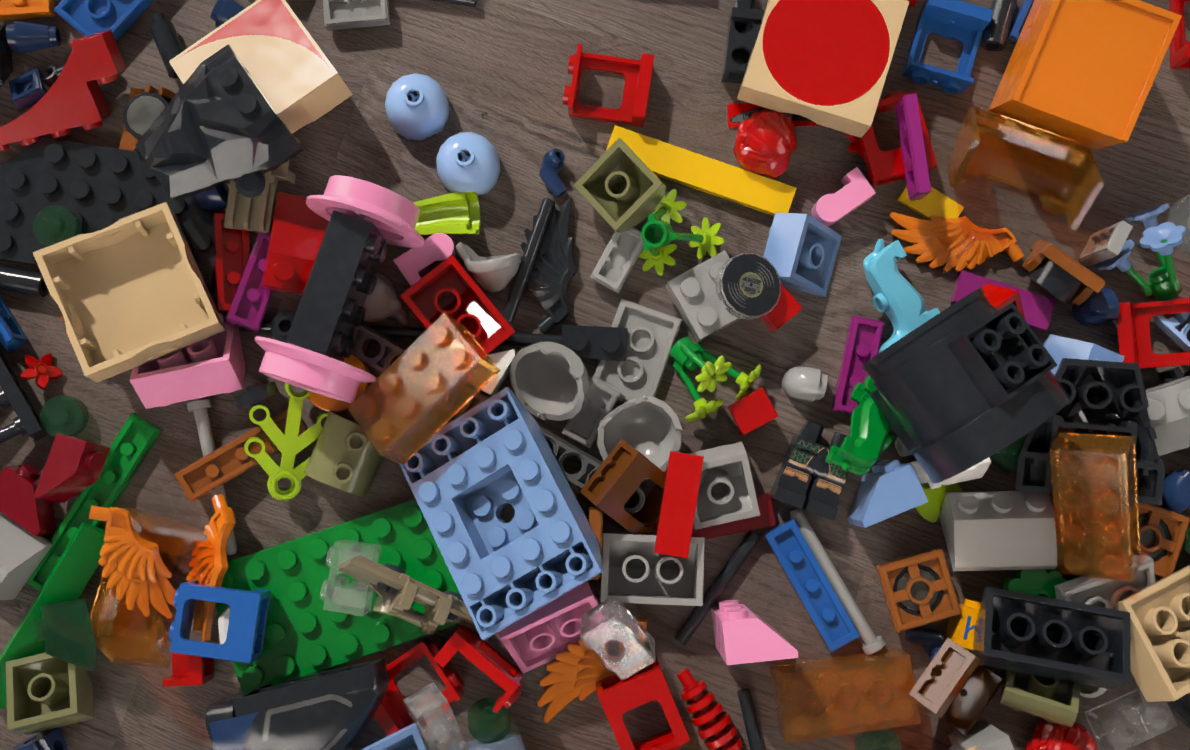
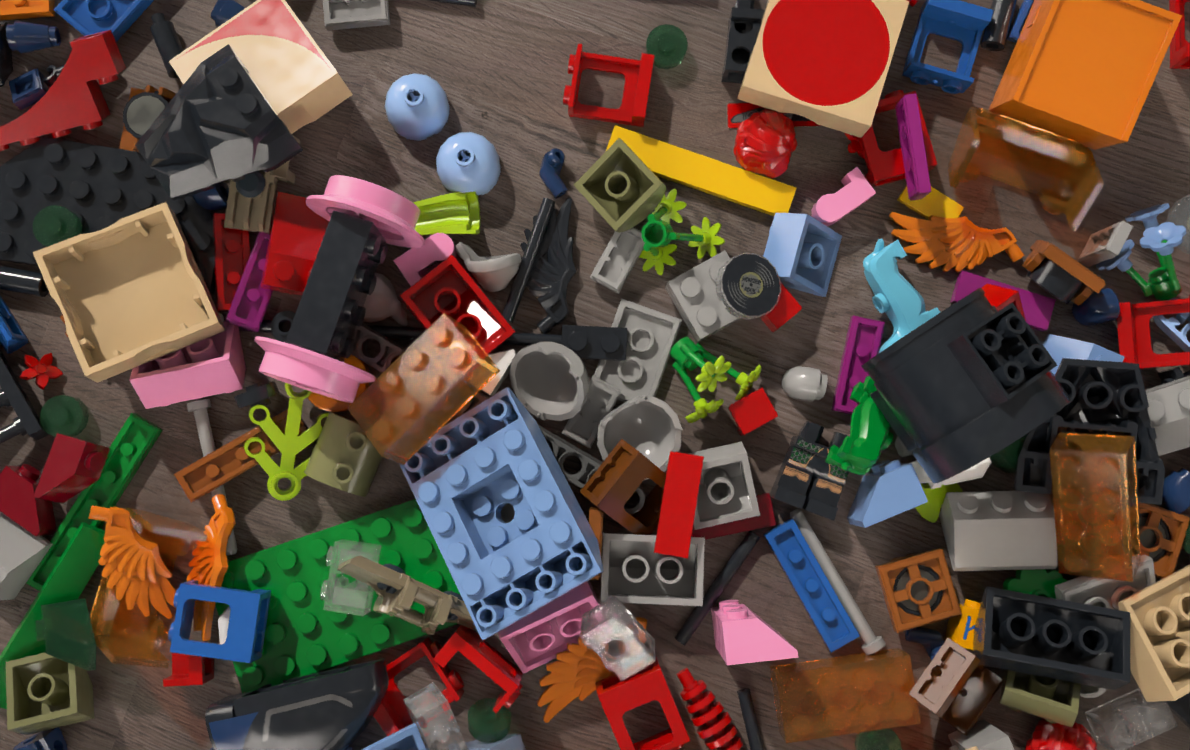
none -> clear green wheel [646,24,688,69]

